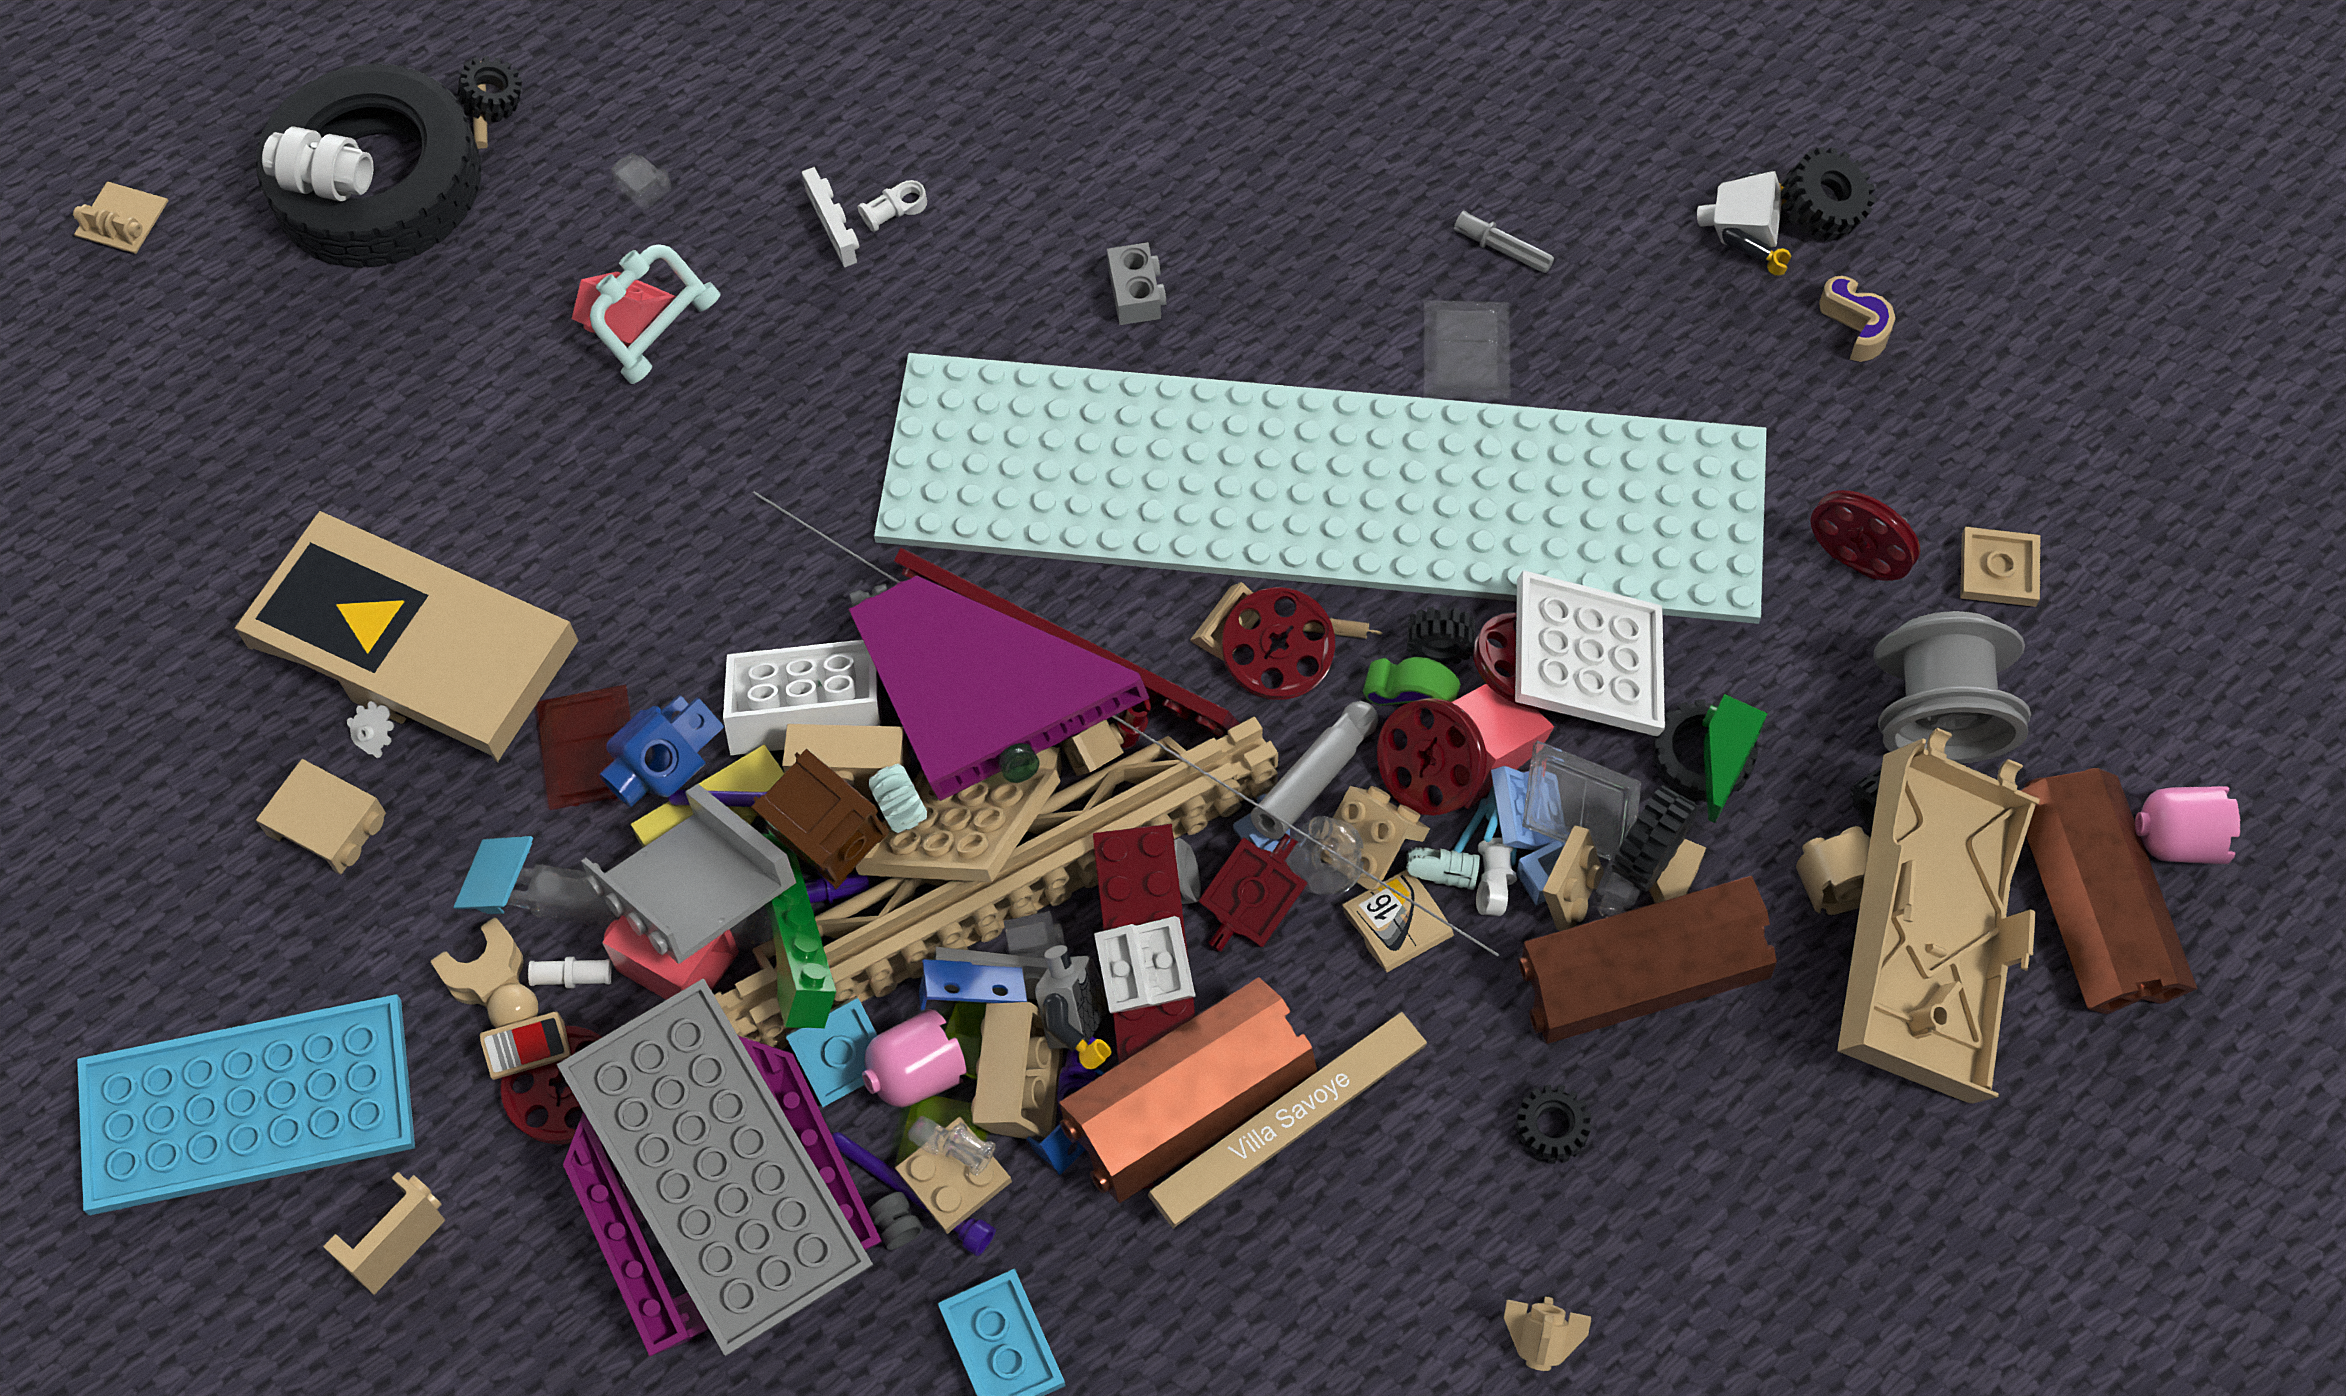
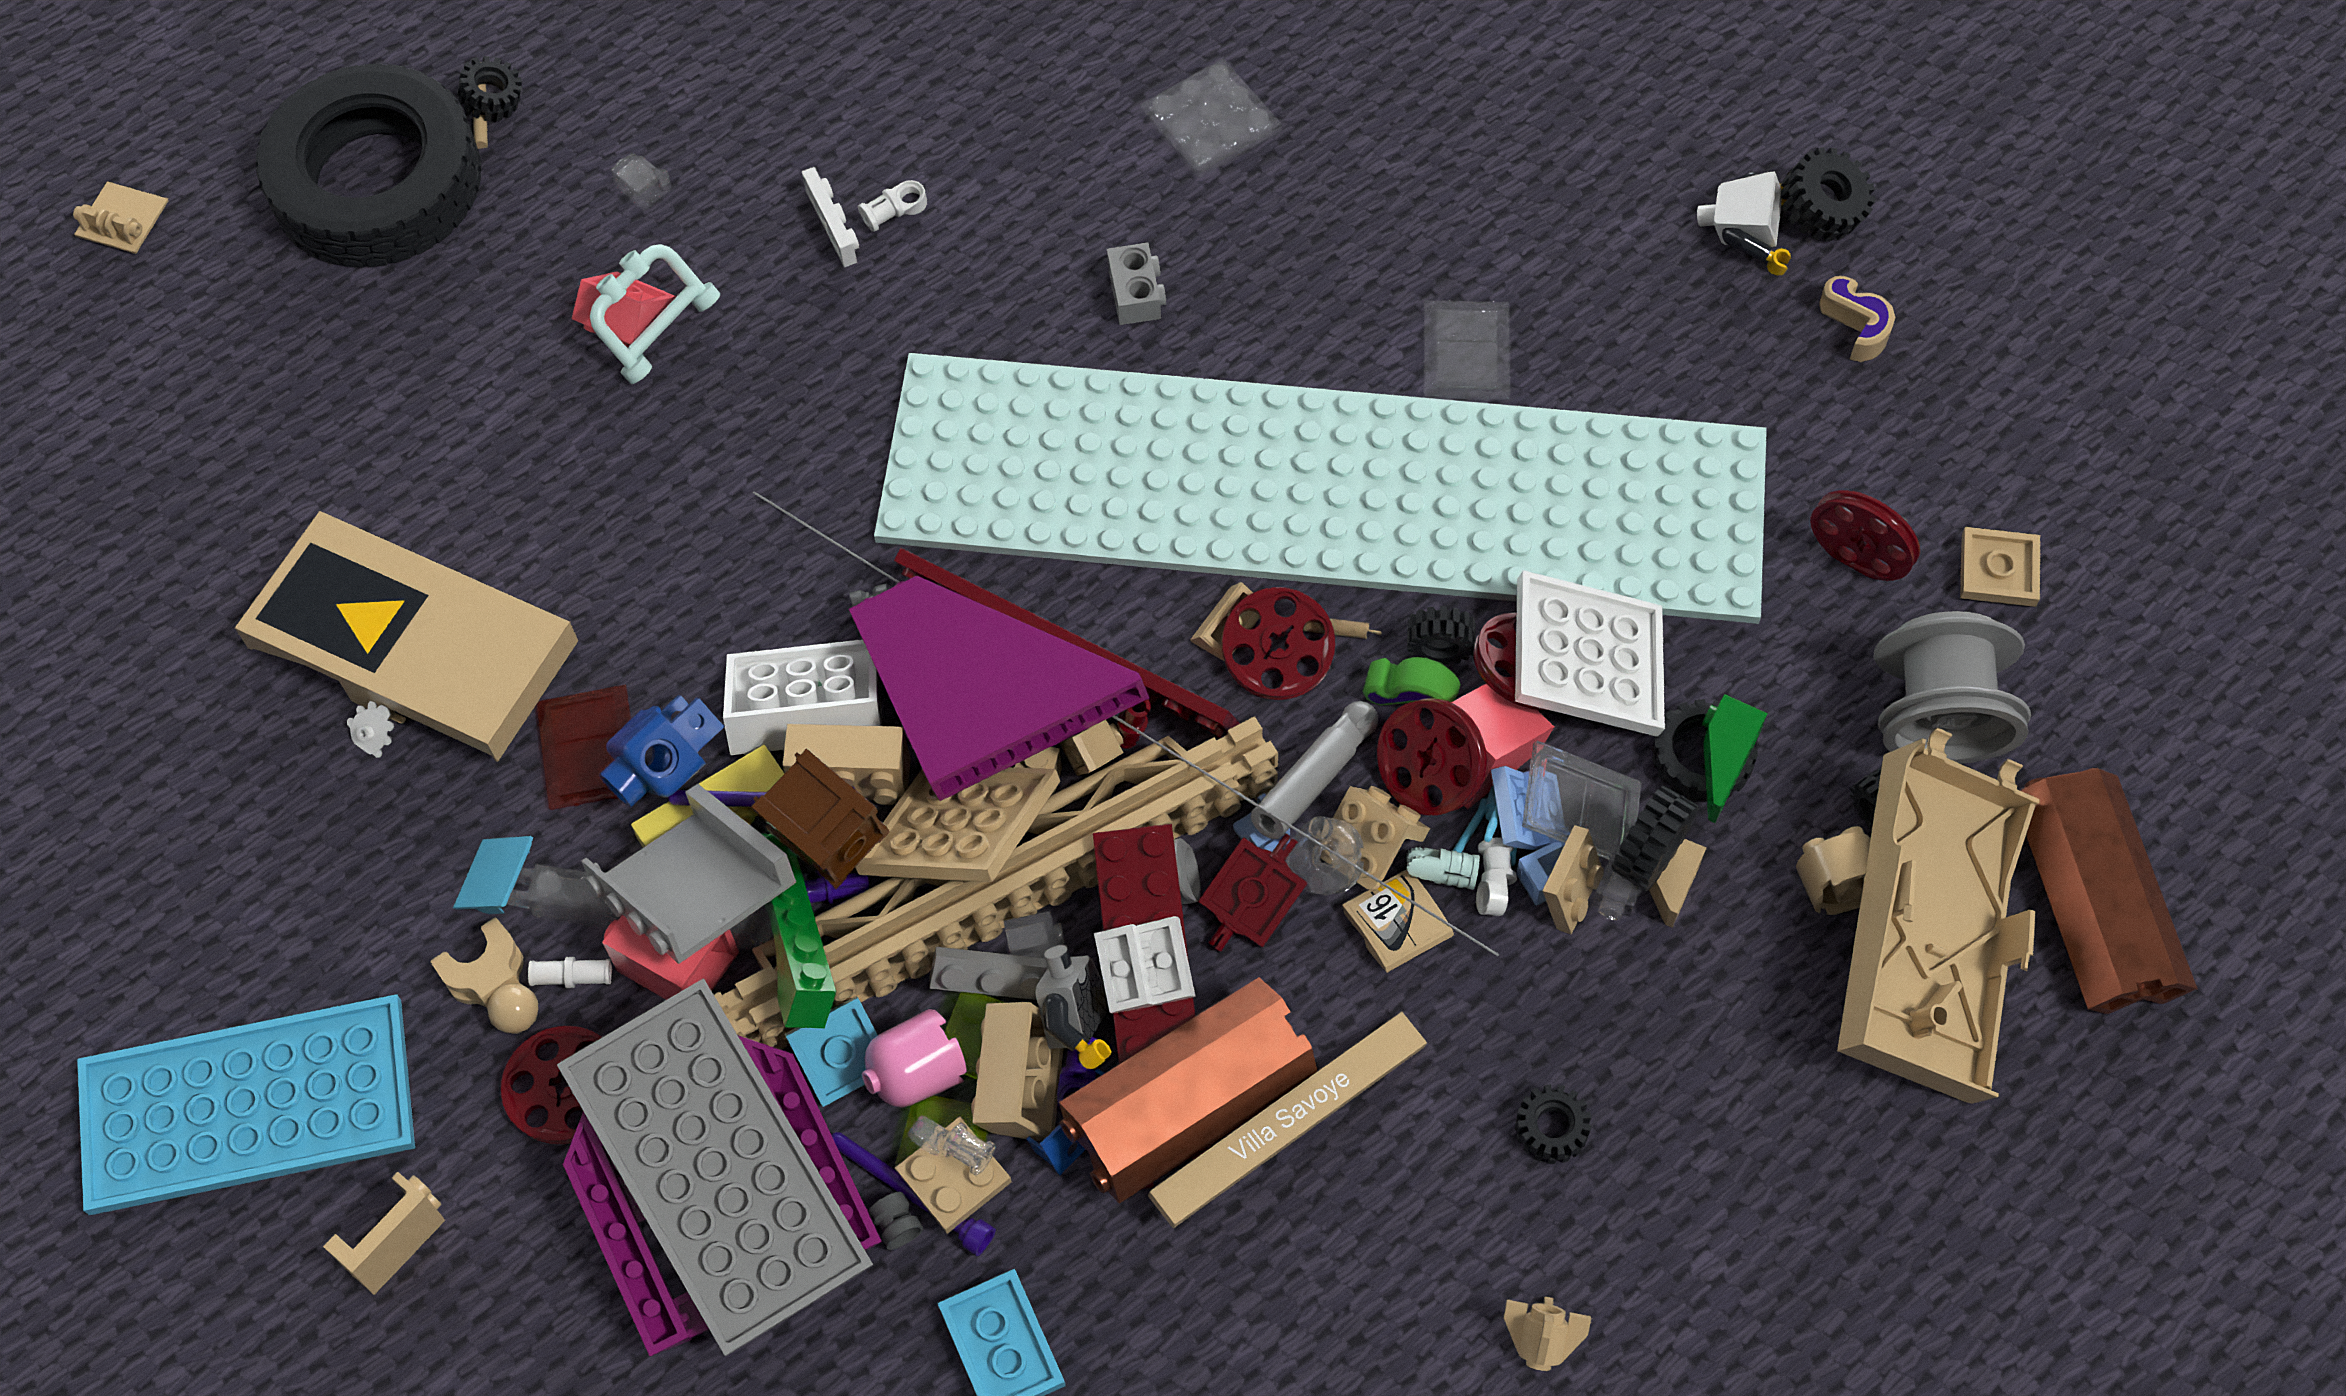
tan panel [256,759,386,875] -> none
white piece [262,127,373,201] -> none
slope [479,1012,571,1080] -> none
light aqua gear [869,763,927,833] -> none
piece [919,959,1027,1010] -> none
clear green tile [998,743,1040,783] -> none
light grey axle [1454,211,1554,273] -> none
copper panel [1518,875,1777,1044] -> none
bright pink cylinder [2135,786,2240,864] -> none
none -> clear plate [1140,58,1282,179]

